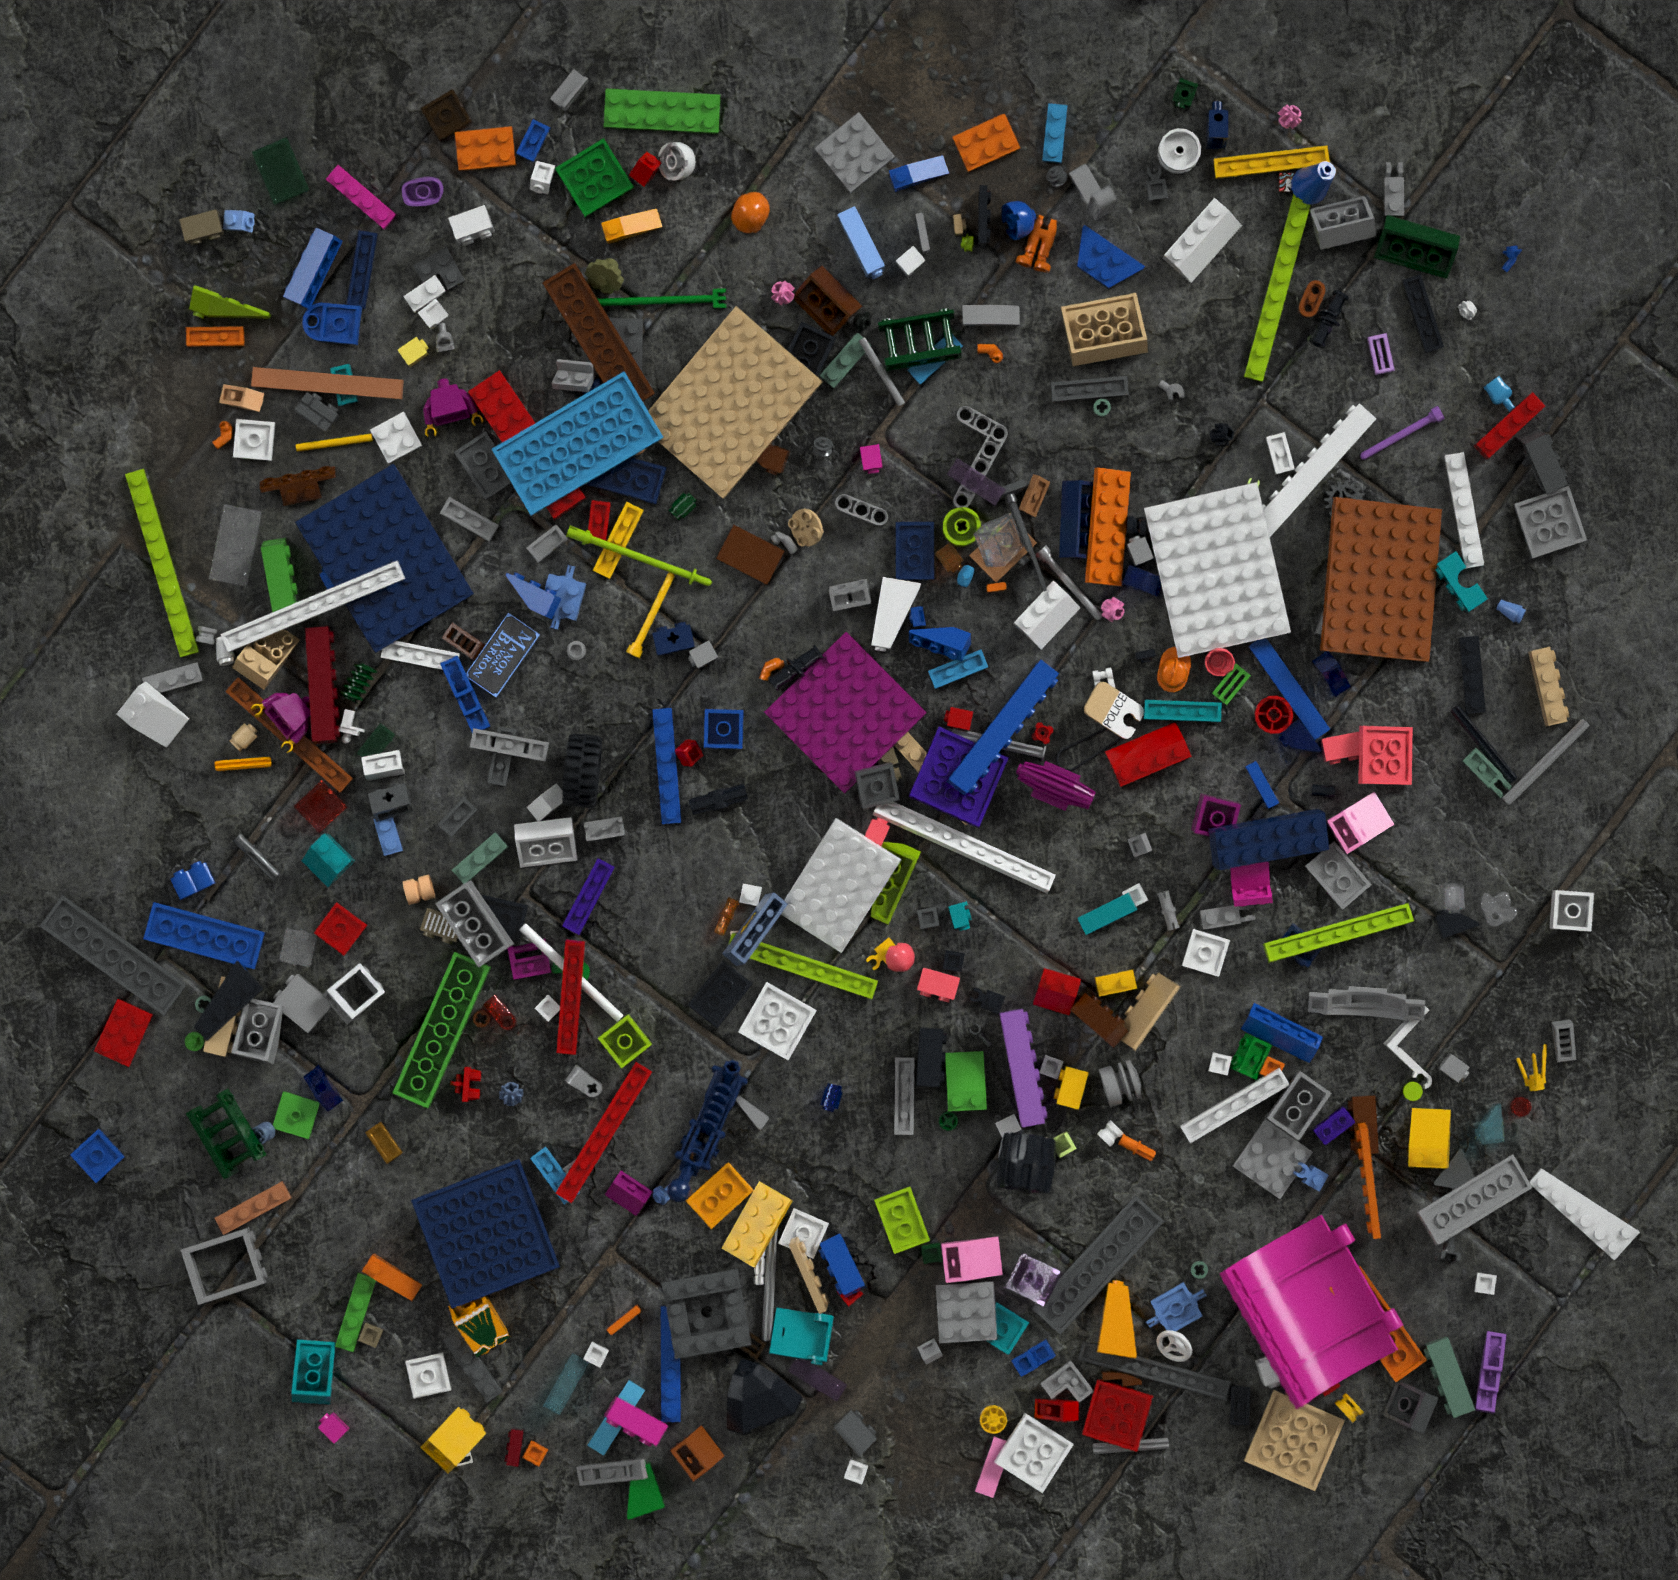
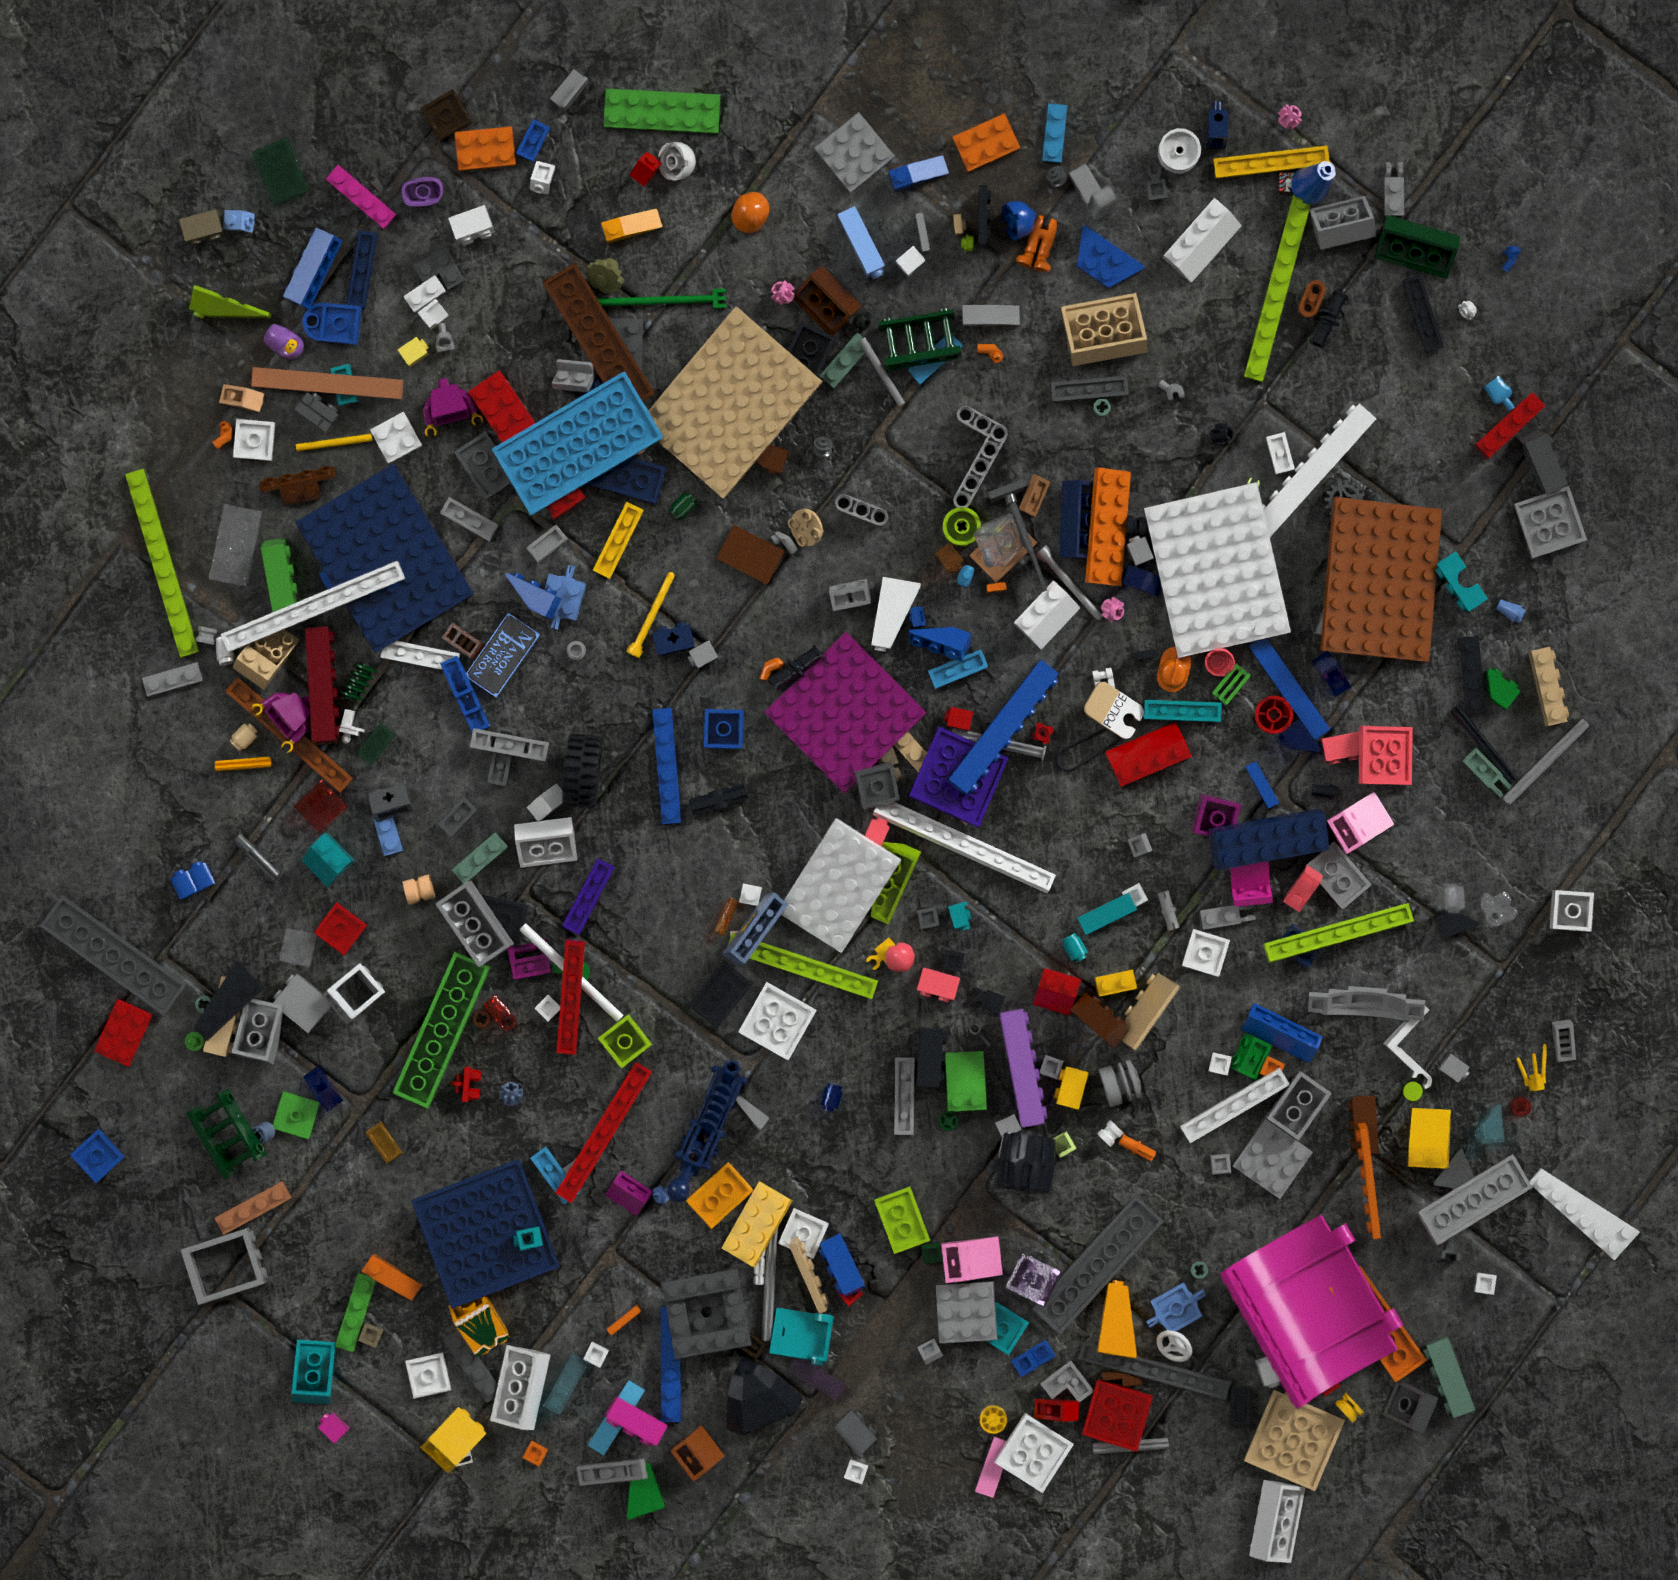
white slope [117,682,189,747] -> none
blue plate [143,902,265,969] -> none
orange tile [186,326,244,347] -> none
white panel [361,750,405,781] -> none
dark tan brick [420,908,459,944] -> none
dark red piece [504,1428,524,1467] -> none
green plate [555,138,634,218] -> none
light grey piece [565,1065,603,1097] -> none
lime bar [566,525,712,586] -> none
light grey hinge [584,817,625,842] -> none
red plate [588,500,611,541] -> none
red slope [674,739,704,767] -> none
dark pink brick [860,444,882,474] -> none
dark blue plate [896,522,934,580] -> none
clear purple plate [947,458,1006,506] -> none
magenta plate [1015,761,1096,811] -> none
dark green brick [1171,78,1198,110] -> none
medium blue plate [1293,1162,1329,1192] -> none
dark purple bracket [1311,1106,1355,1145] -> none
medium lavender piece [1360,406,1445,460] -> none
lavender tile [1367,333,1395,375] -> none
white plate [1444,452,1484,569] -> none
medium lavender slope [1475,1331,1506,1414] -> none
none -> medium lavender piece [264,324,304,360]
none -> white slope [490,1345,550,1430]
none -> teal brick [513,1226,543,1250]
none -> teal brick [1062,933,1088,963]
none -> light grey tile [1210,1154,1231,1175]
none -> white slope [1249,1480,1305,1563]
none -> coral brick [1283,865,1323,912]
none -> green slope [1485,668,1520,710]

